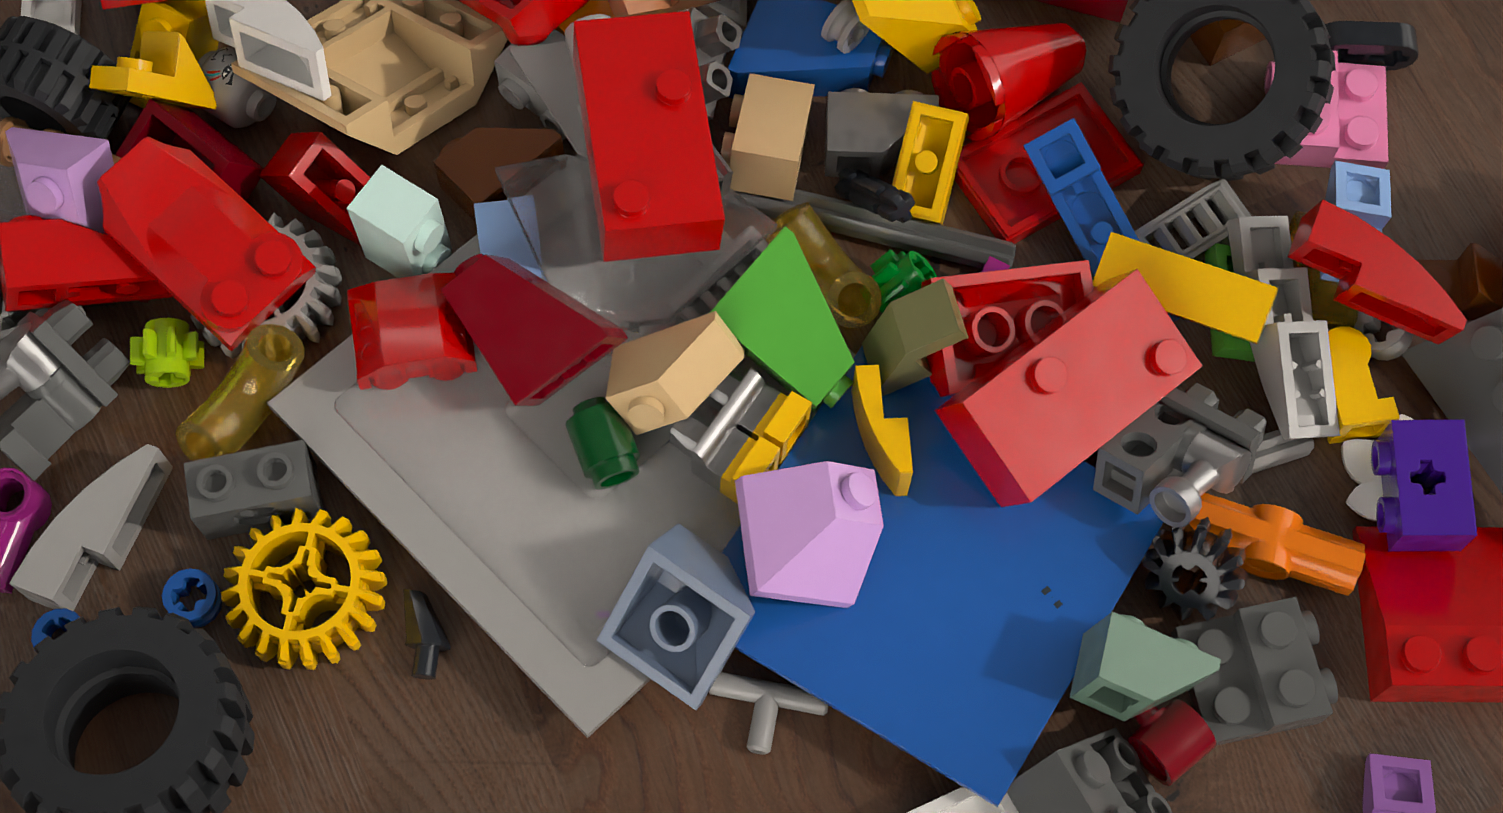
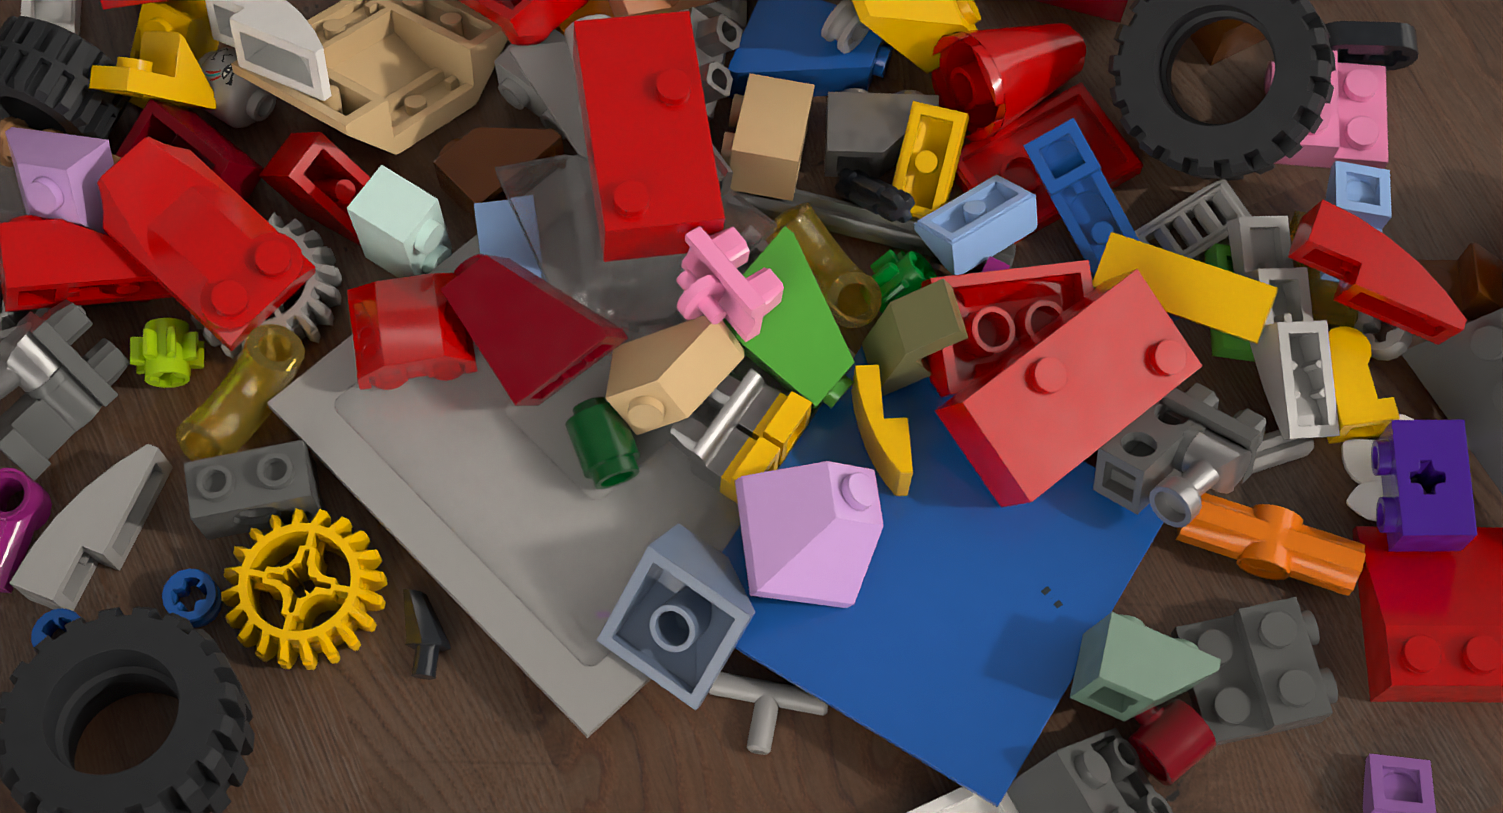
black gear [1143,517,1248,621] -> none
none -> bright pink hips [676,226,784,342]
none -> light blue slope [914,175,1038,275]

